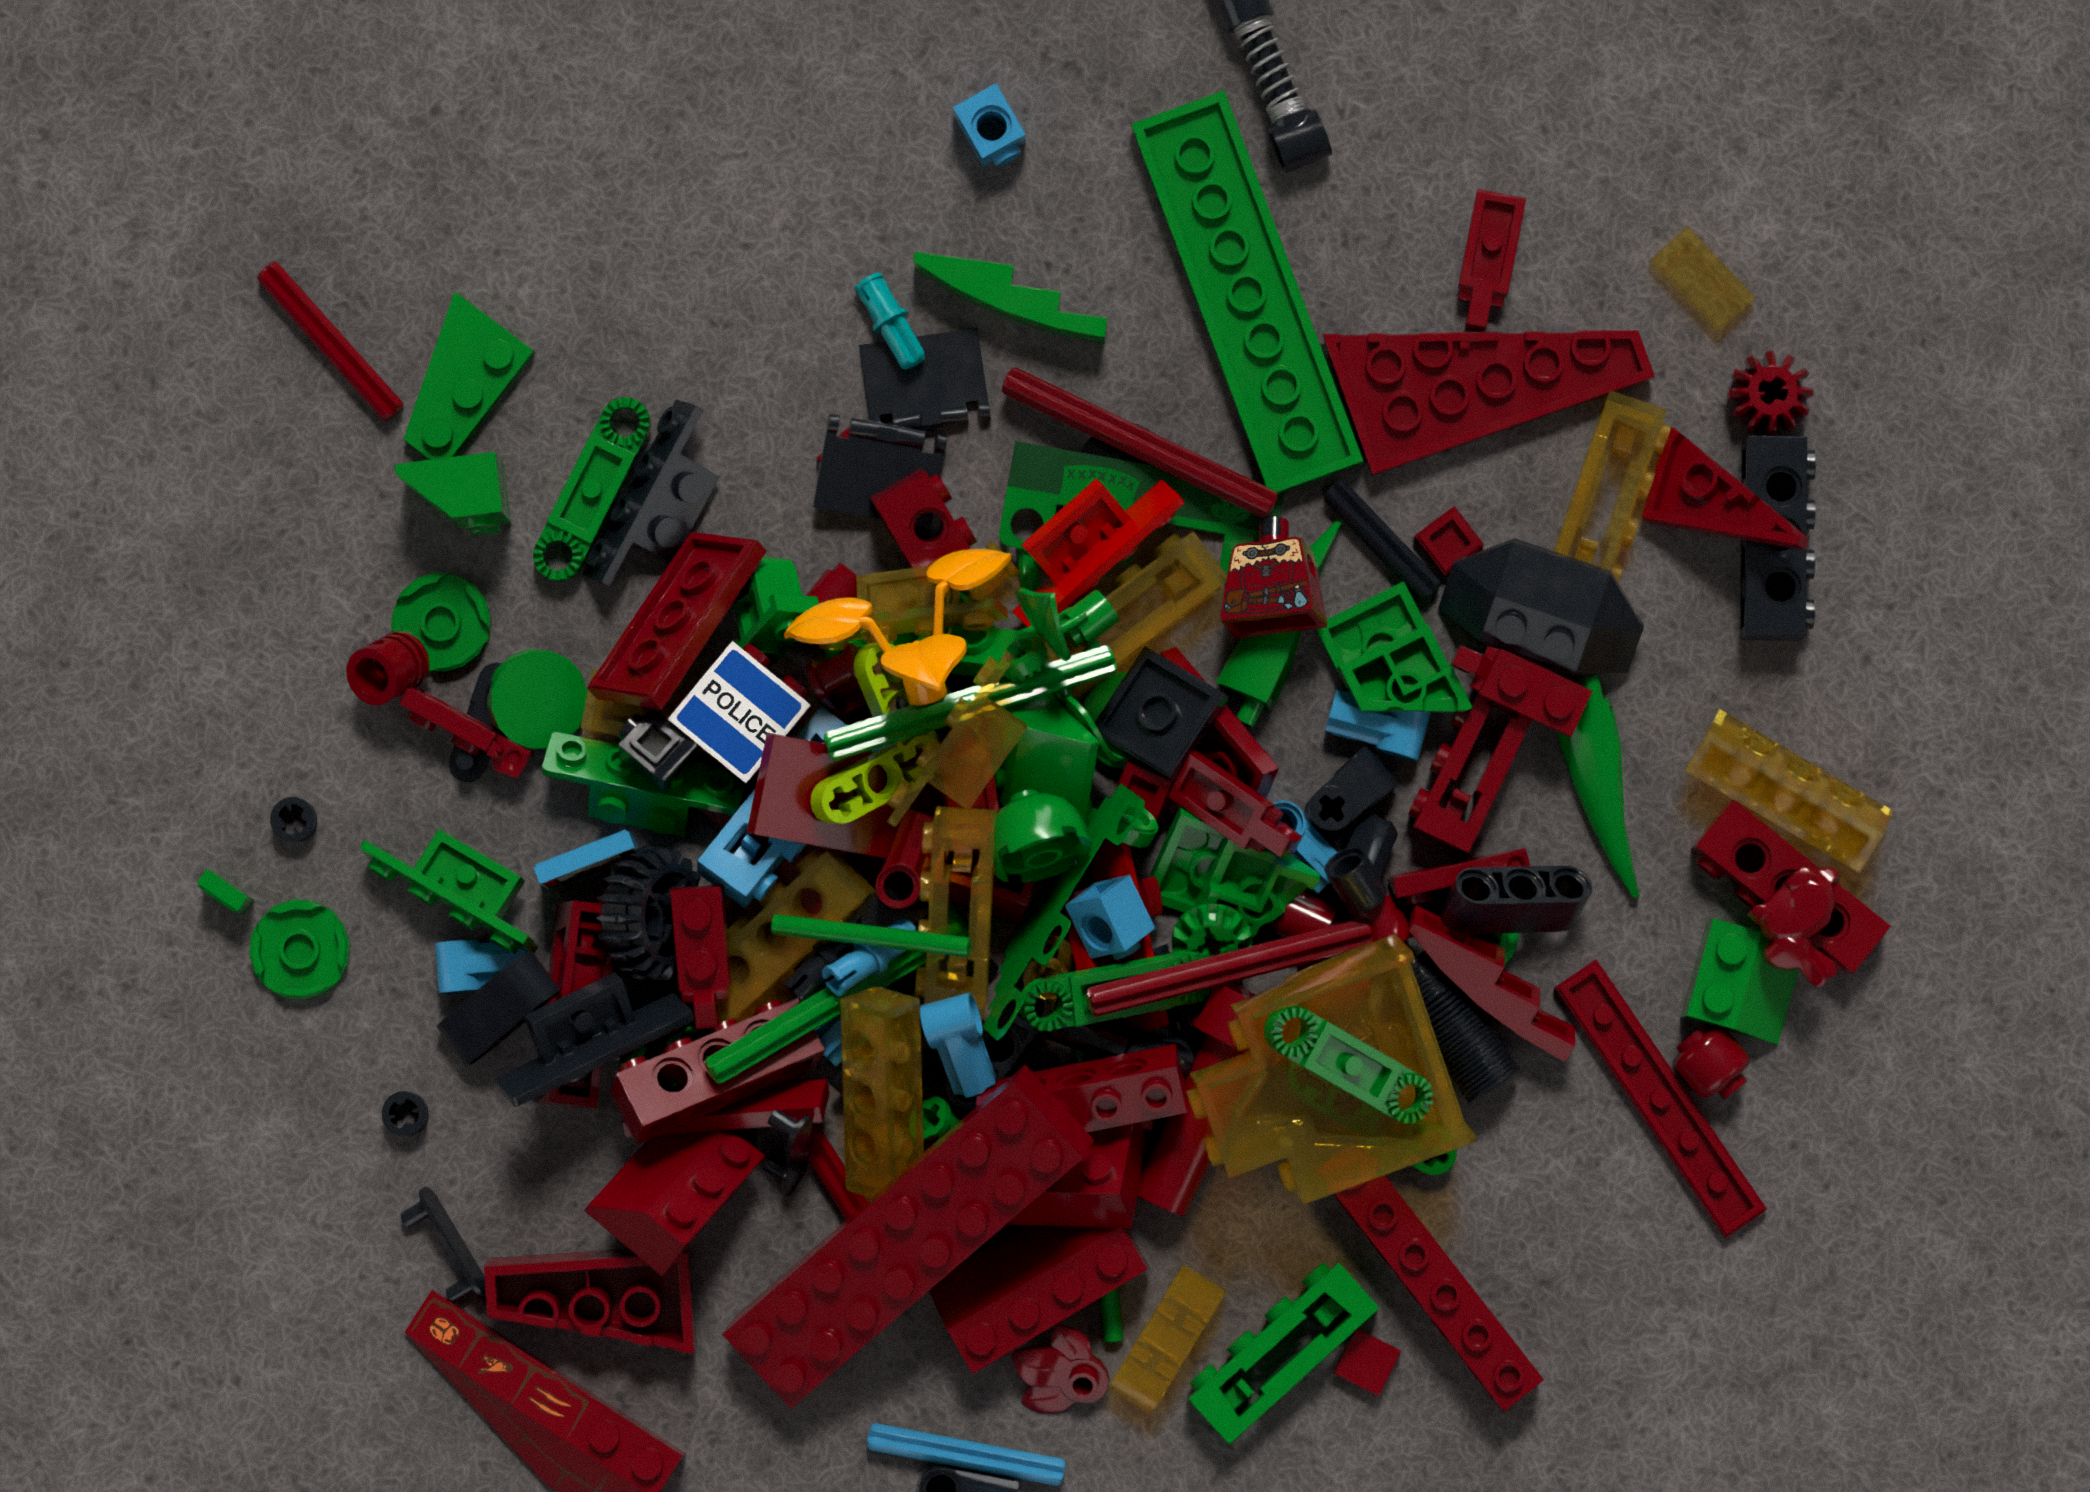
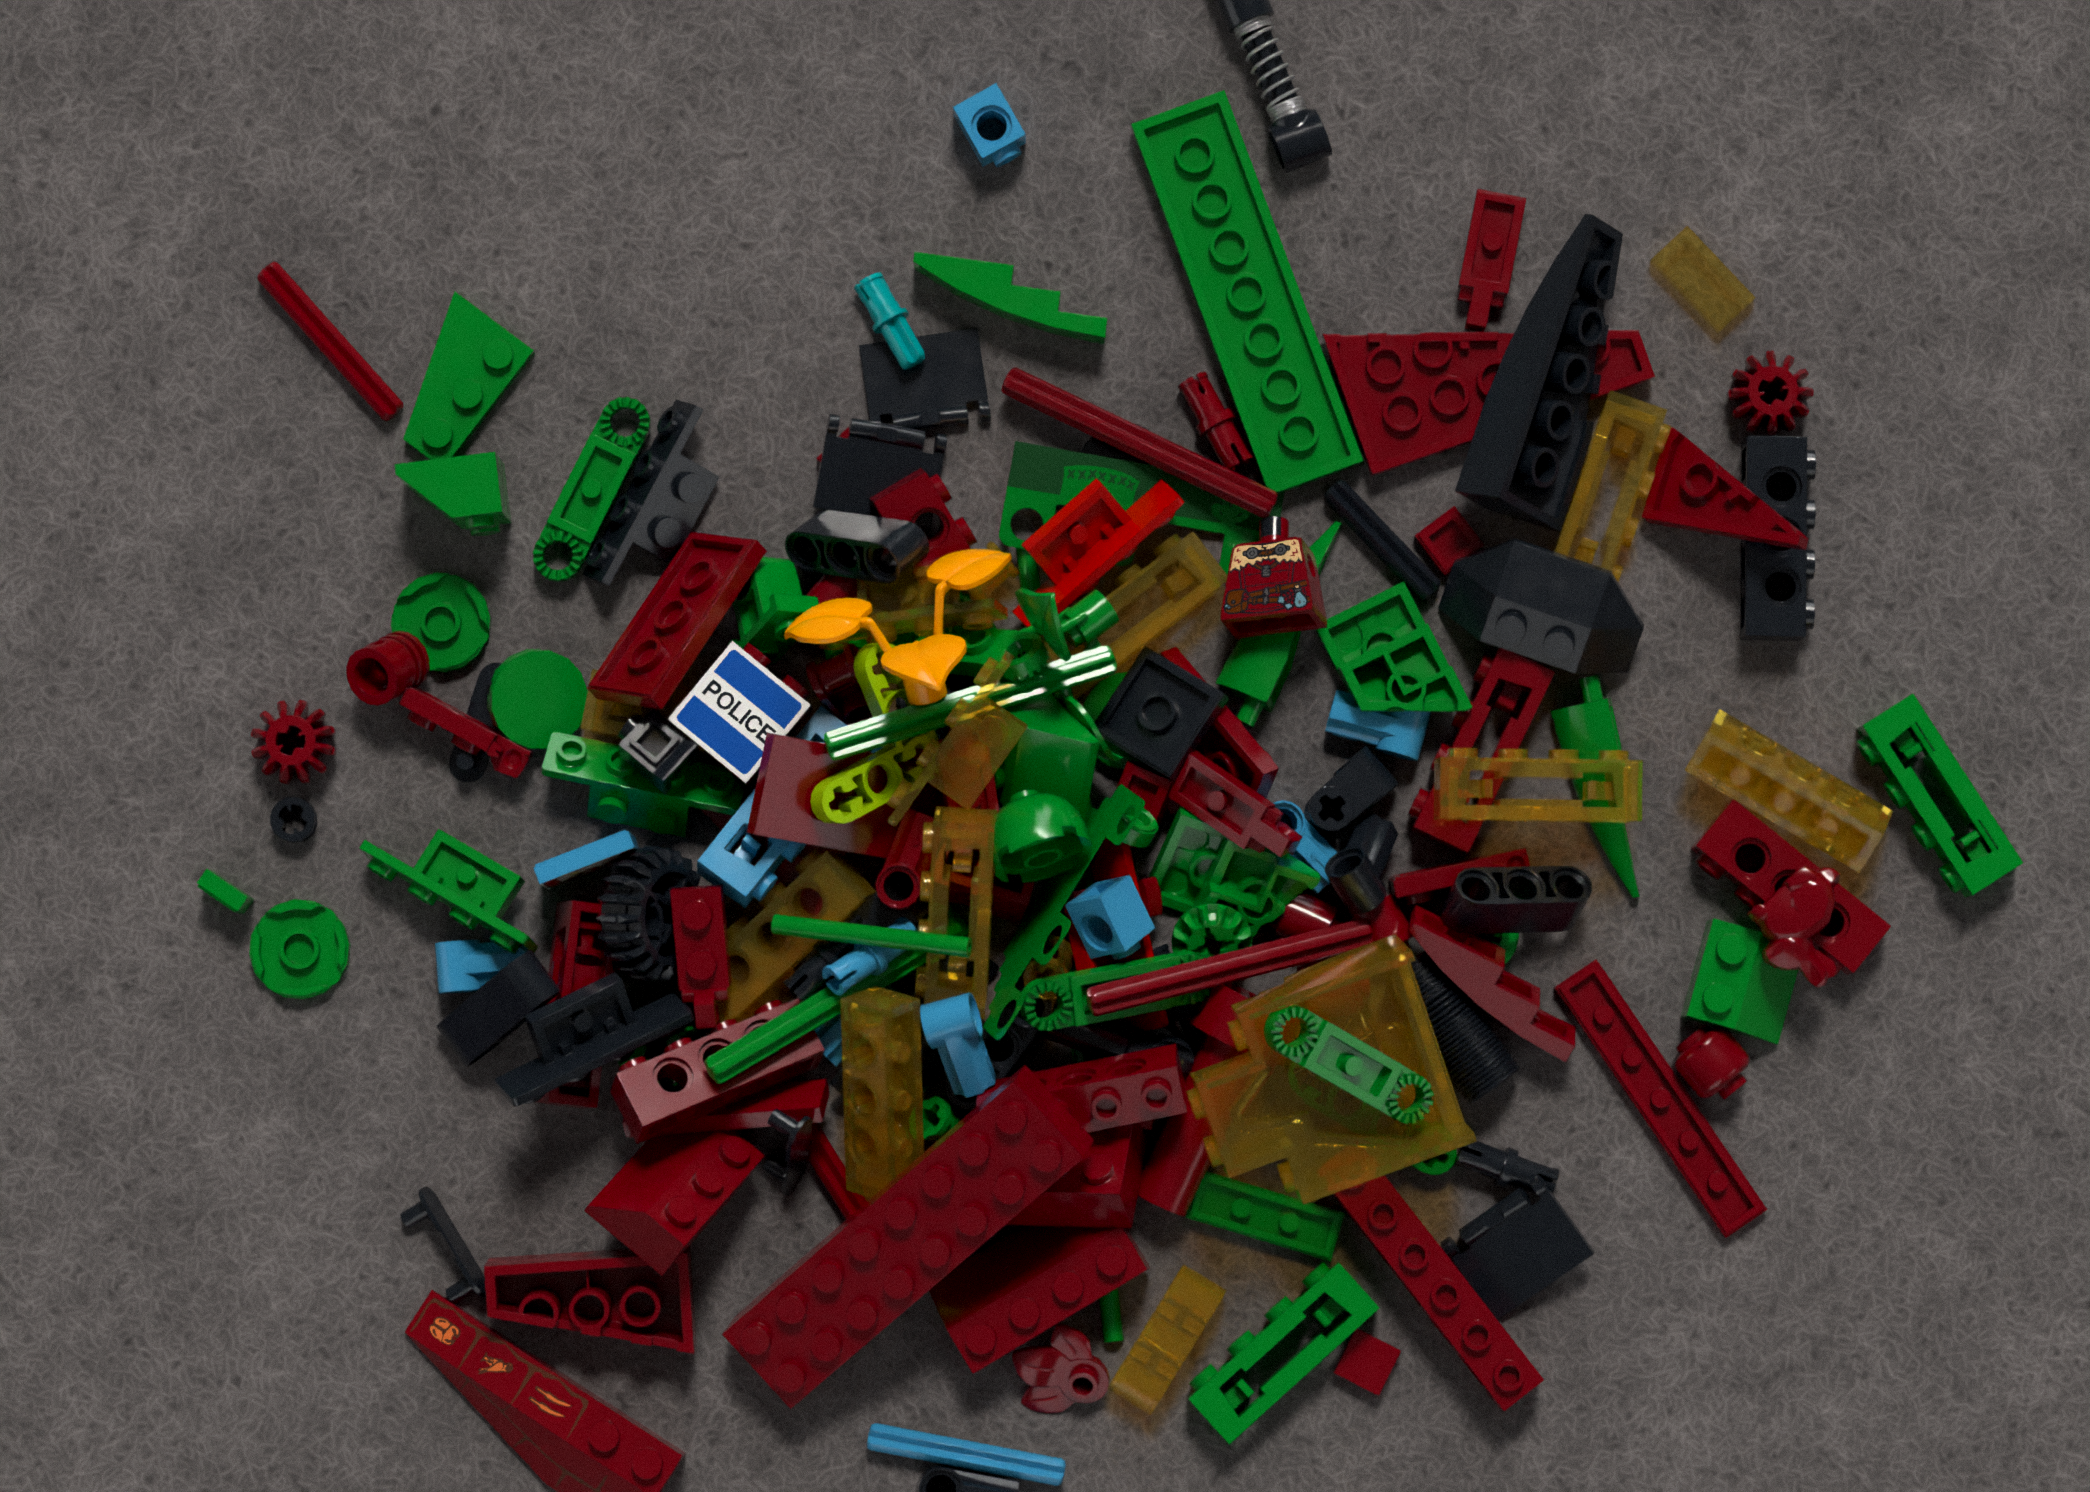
black bush [381,1091,429,1136] -> none
dark red hinge [1450,645,1592,738] -> none
none -> dark red gear [251,700,337,785]
none -> black beam [785,510,929,583]
none -> dark red pin [1178,371,1253,471]
none -> green tile [1185,1171,1345,1261]
none -> clear yellow brick [1434,748,1643,823]
none -> black piece [1440,1175,1595,1320]
none -> black pin [1454,1135,1559,1194]
none -> black wedge [1455,214,1623,532]
none -> green brick [1856,694,2023,898]

